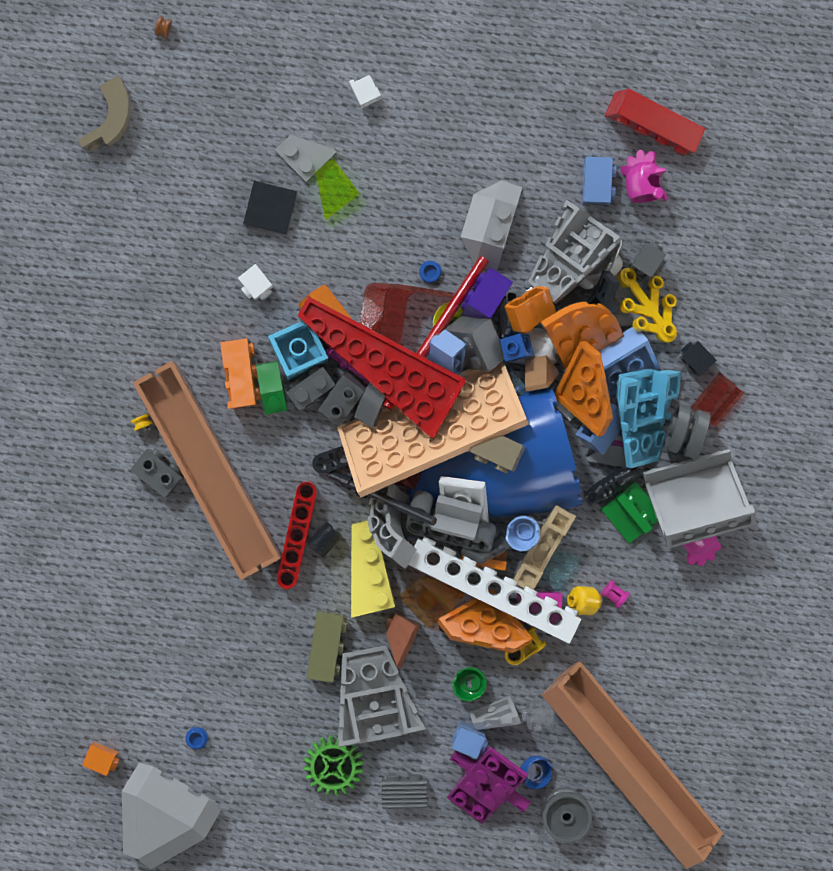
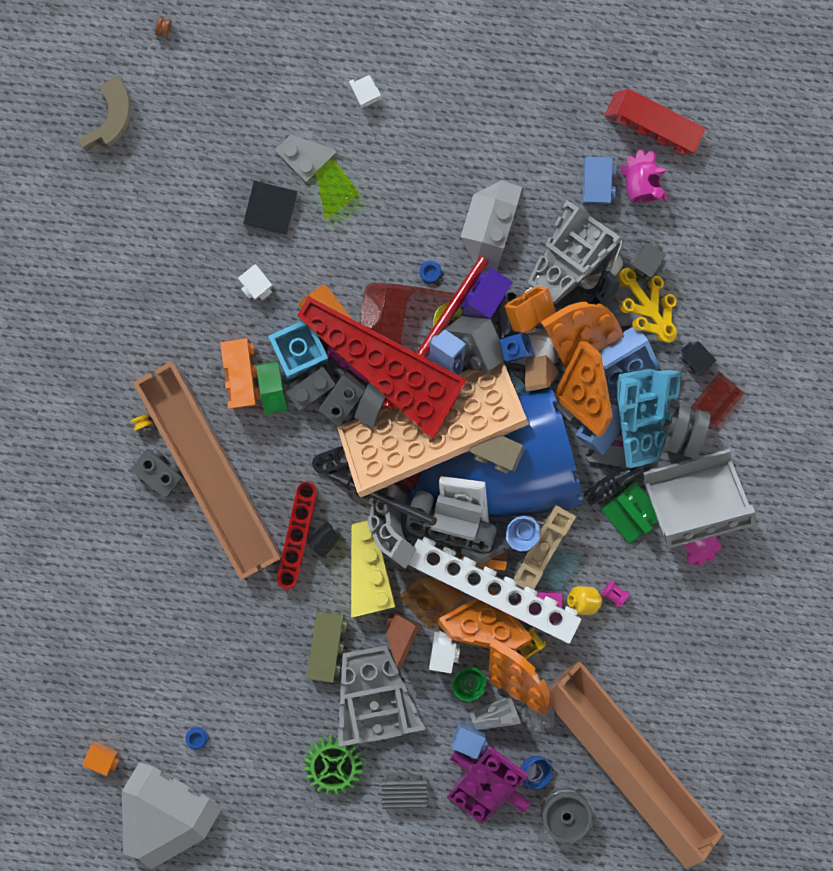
none -> white brick [429,631,460,673]
none -> orange plate [489,639,550,715]

